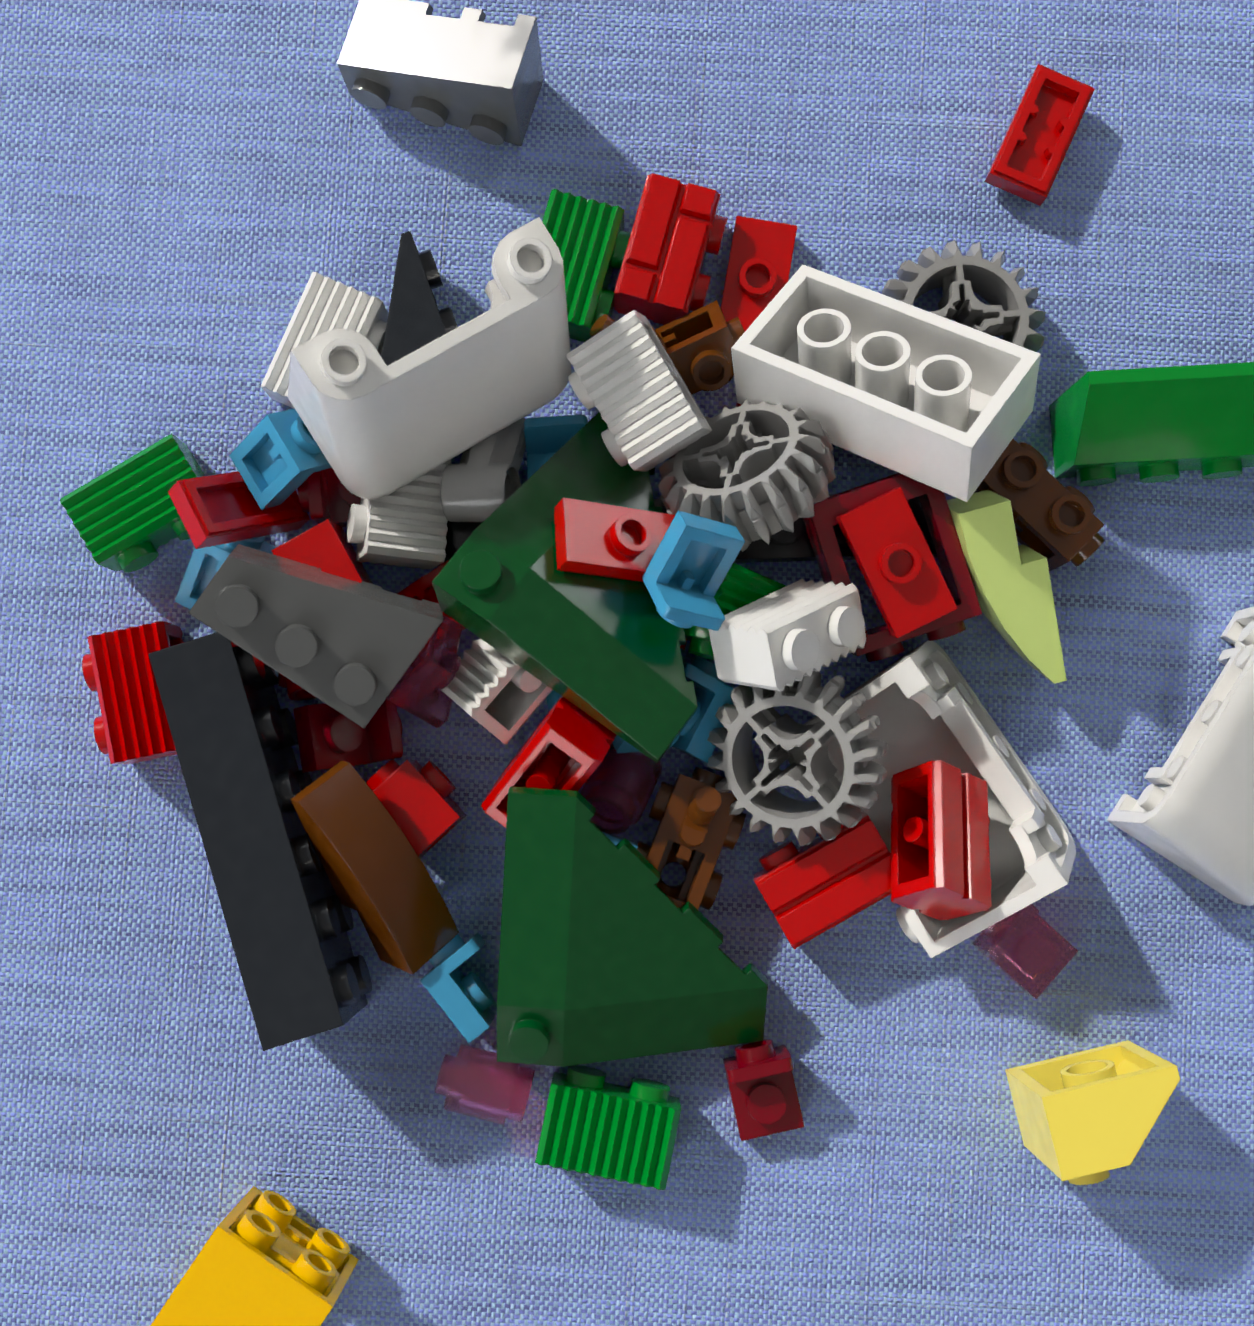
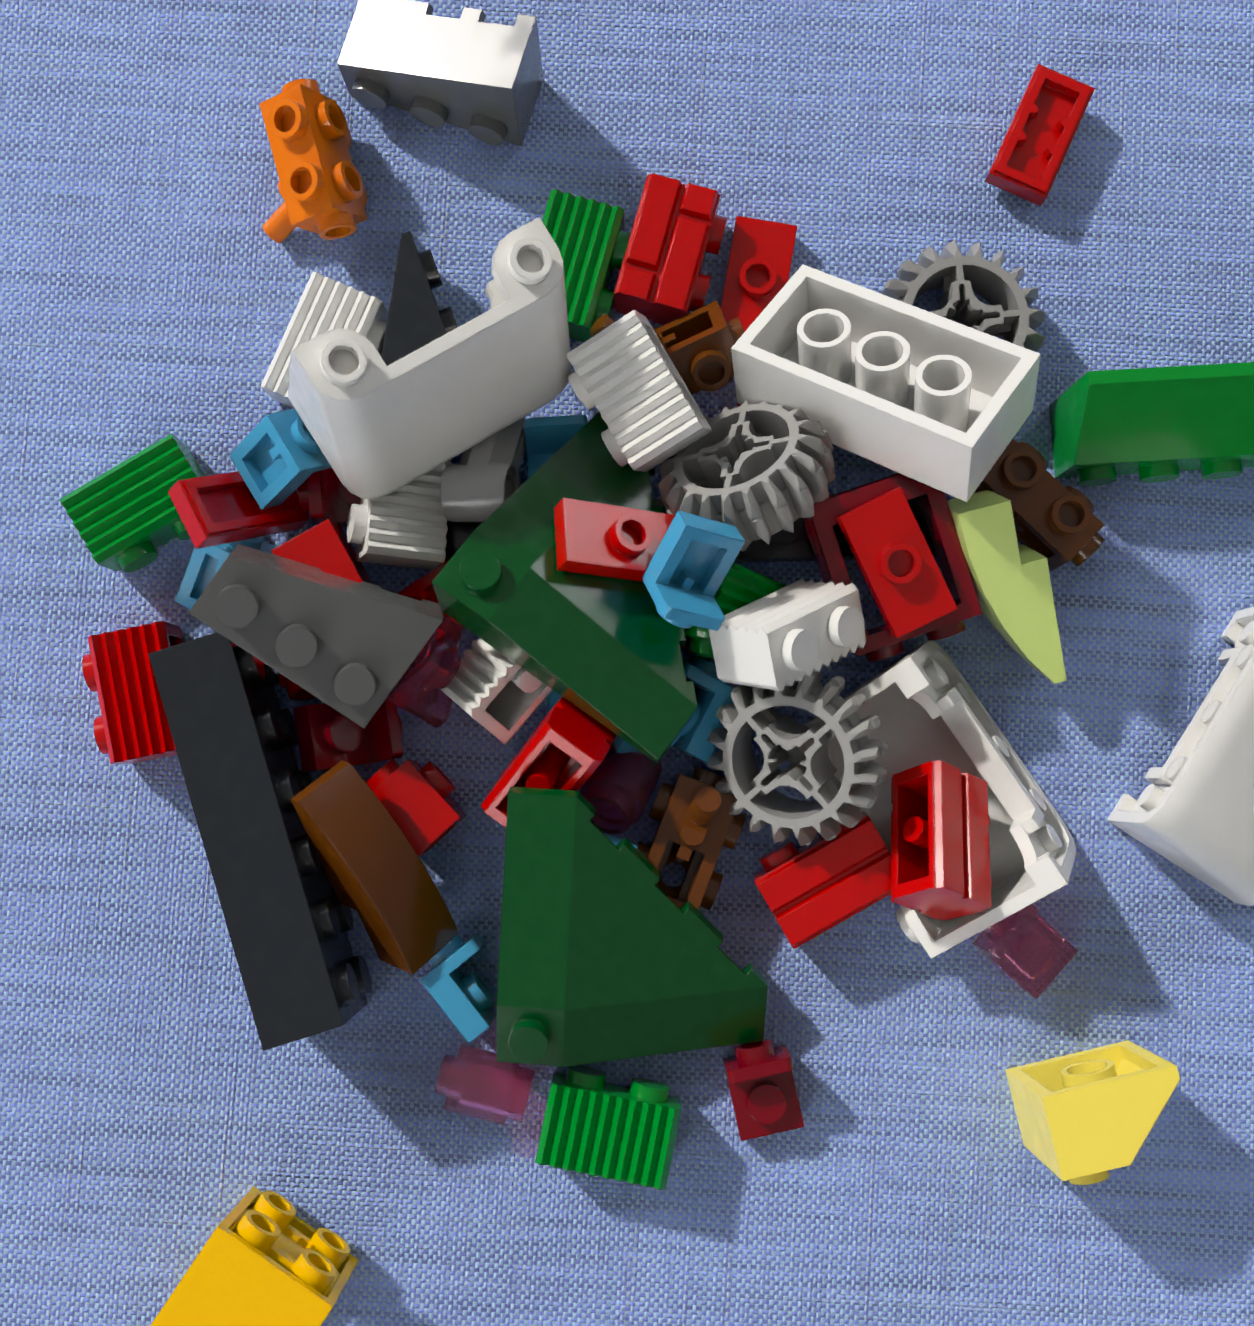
none -> orange brick [259,79,367,244]

